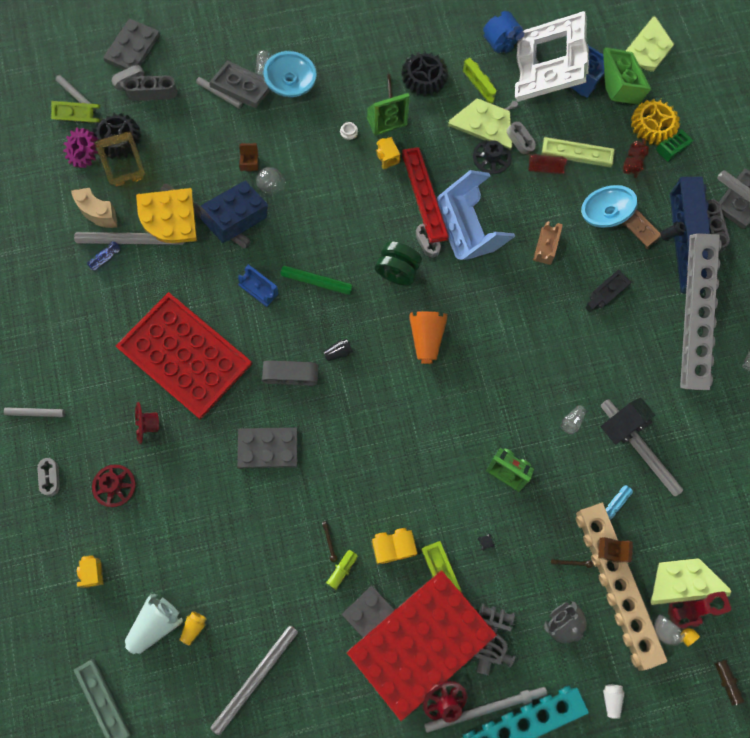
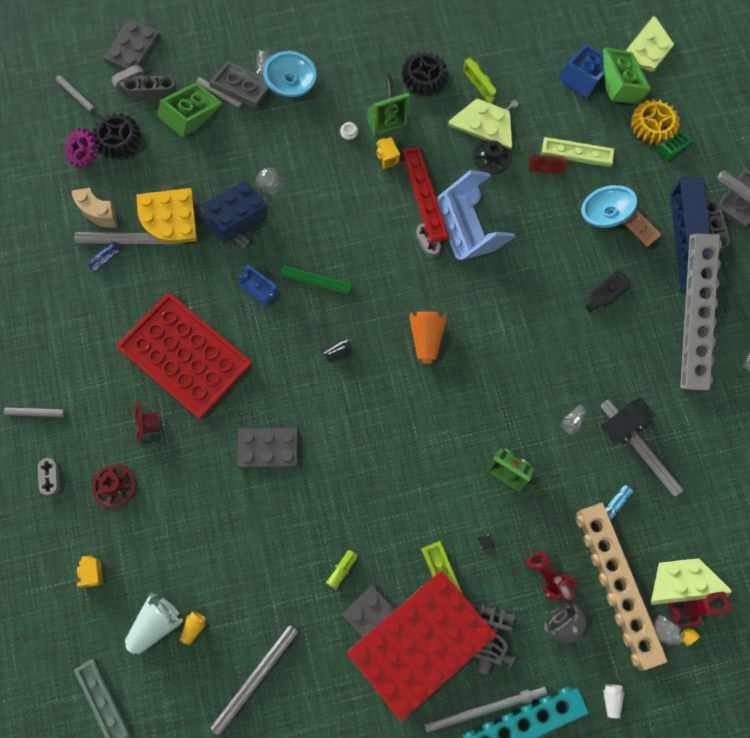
lime hinge [51,101,100,123] -> none
clear yellow window [95,131,146,187] -> none
reddish brown bracket [239,143,259,172] -> none
dark grey beam [262,361,319,386] -> none
dark brown hinge [322,521,338,563] -> none
yellow brick [372,528,417,565] -> none
dark green wheel [375,242,422,286] -> none
dark red wheel [423,681,467,723] -> none
blue brick [483,11,525,53] -> none
light grey beam [507,122,536,154] -> none
white piece [515,11,589,102] -> none
medium nougat hinge [533,222,563,265] -> none
dark brown hinge [551,560,593,568] -> none
reddish brown bracket [598,537,633,563] -> none
clear red hinge [623,138,649,178] -> none
black pin [660,222,686,241] -> none
dark brown pin [714,659,745,706] -> none
none -> bright green slope [157,82,222,138]
none -> dark red piece [525,551,578,603]

